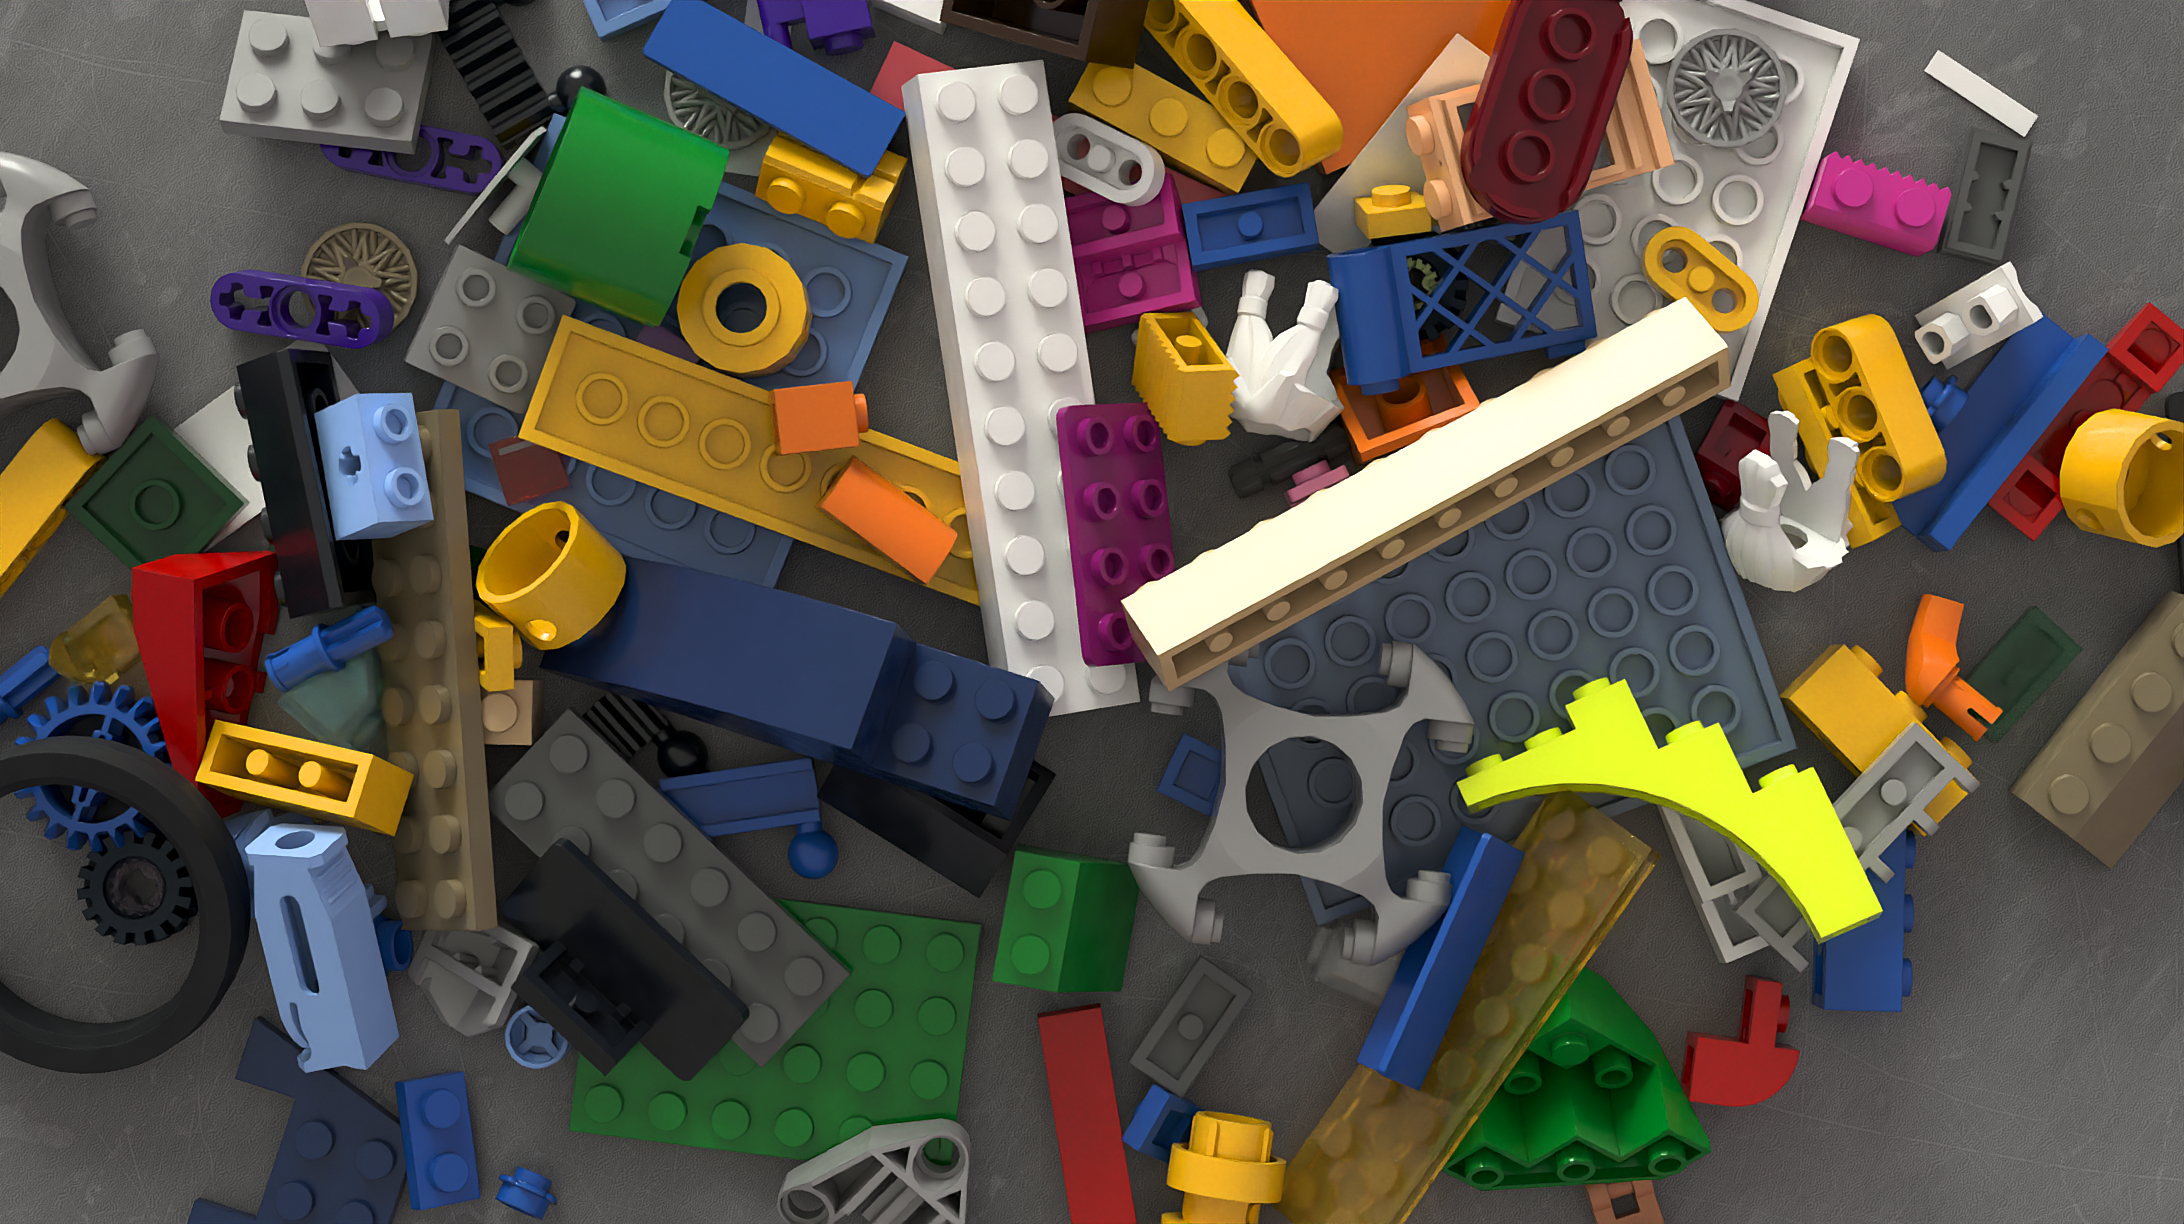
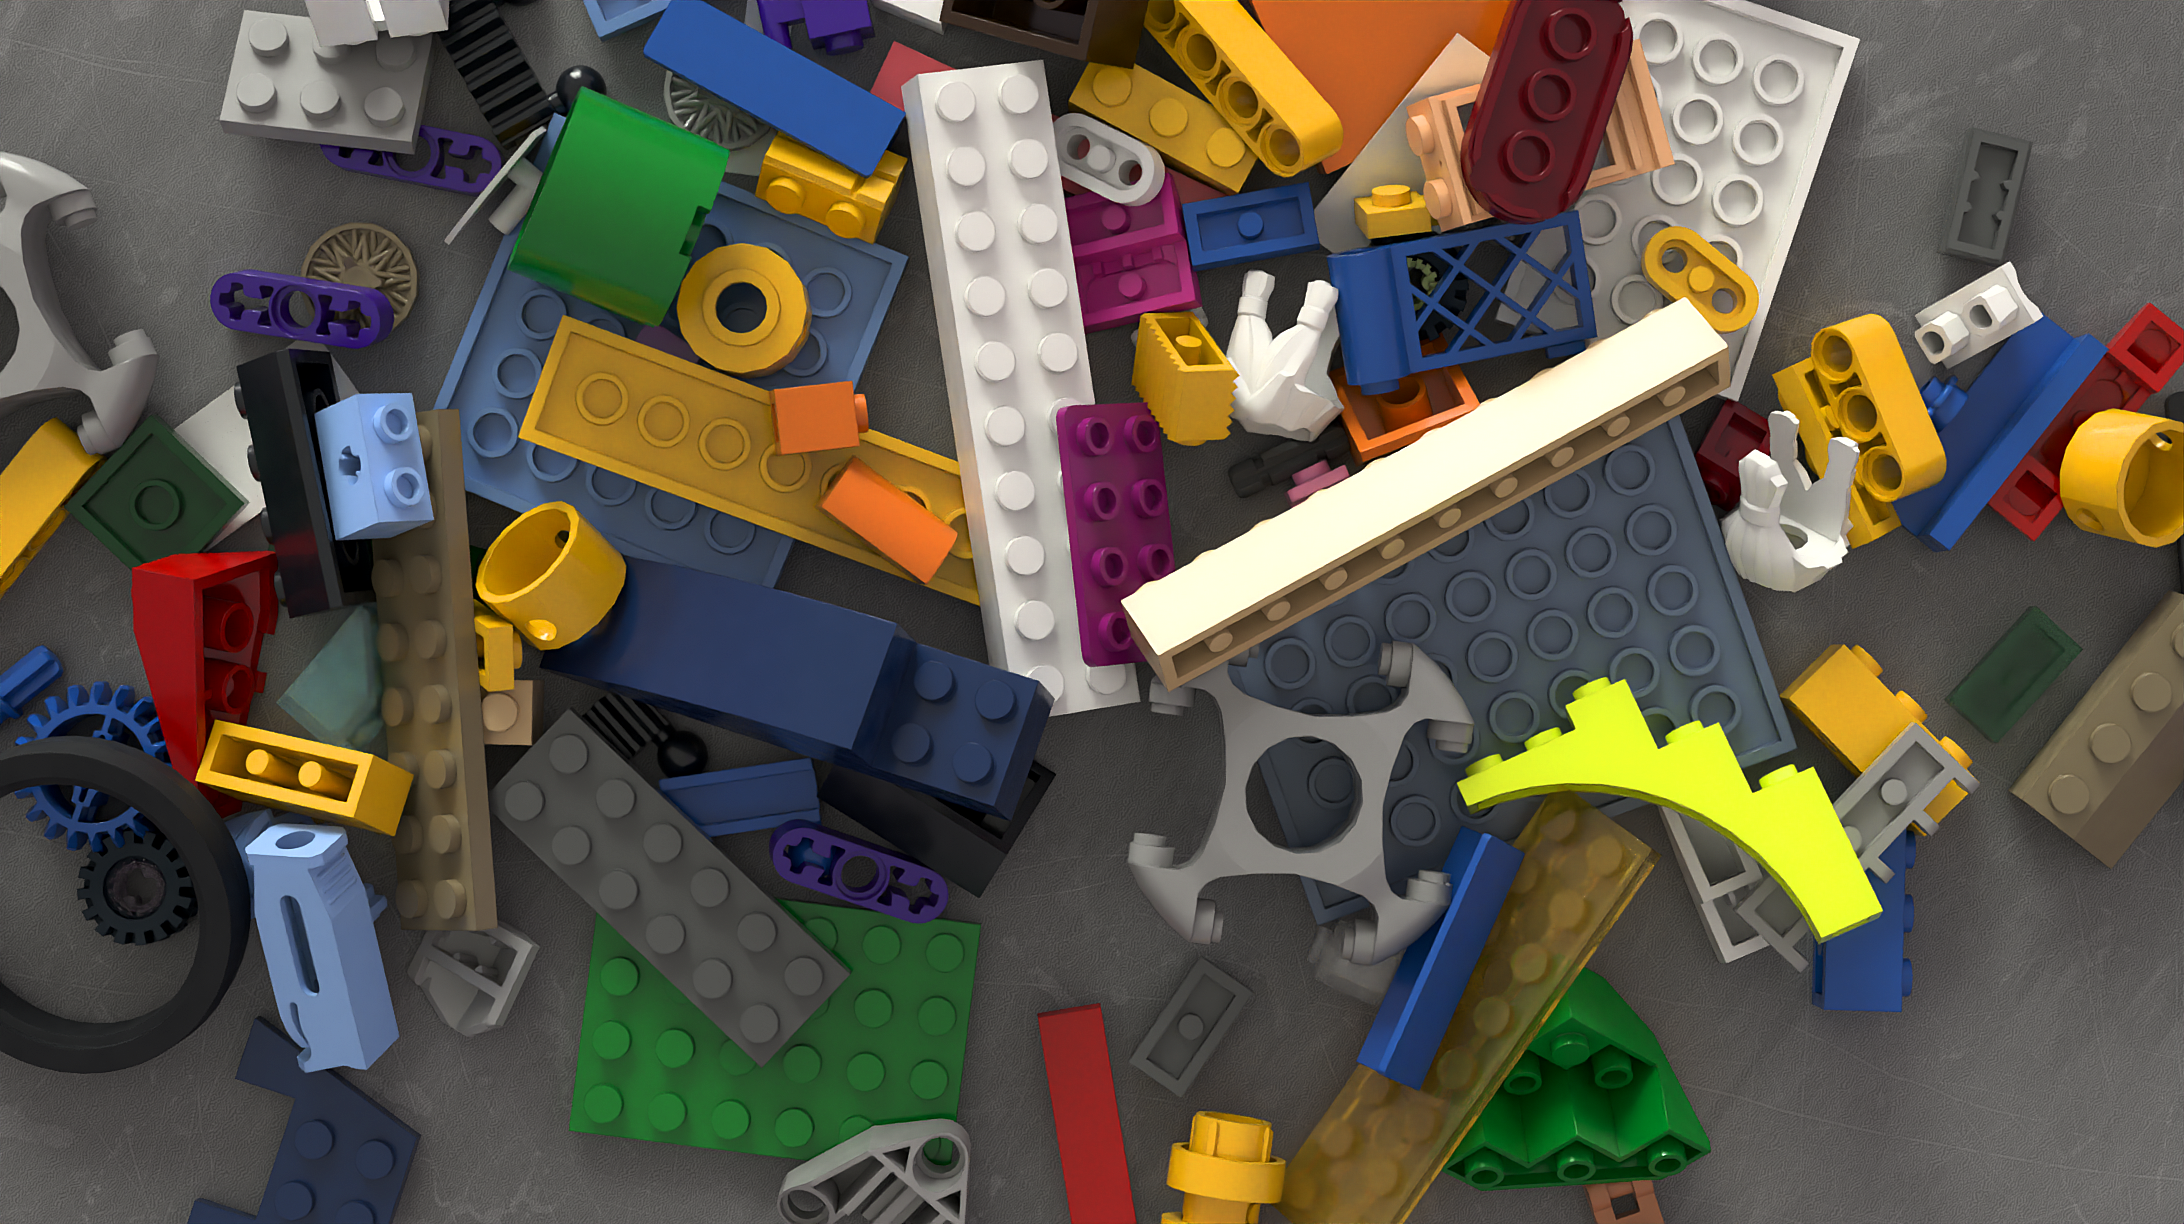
clear yellow plate [48,594,142,686] -> none
blue axle [265,606,394,693] -> none
blue plate [373,914,413,977] -> none
blue plate [395,1071,481,1210] -> none
light grey bracket [403,244,576,414] -> none
clear red tile [488,435,572,506] -> none
blue plate [495,1166,558,1220] -> none
black bracket [502,838,750,1081] -> none
medium blue wheel [505,1005,573,1069] -> none
green slope [992,843,1139,993] -> none
blue plate [1121,1084,1205,1164] -> none
blue plate [1156,733,1221,817] -> none
light grey wheel [1666,28,1787,149] -> none
red brick [1680,975,1800,1107] -> none
dark pink brick [1800,151,1952,257] -> none
orange arm [1905,594,2003,742] -> none
white sticker [1924,50,2038,137] -> none
none -> dark purple beam [769,819,949,924]

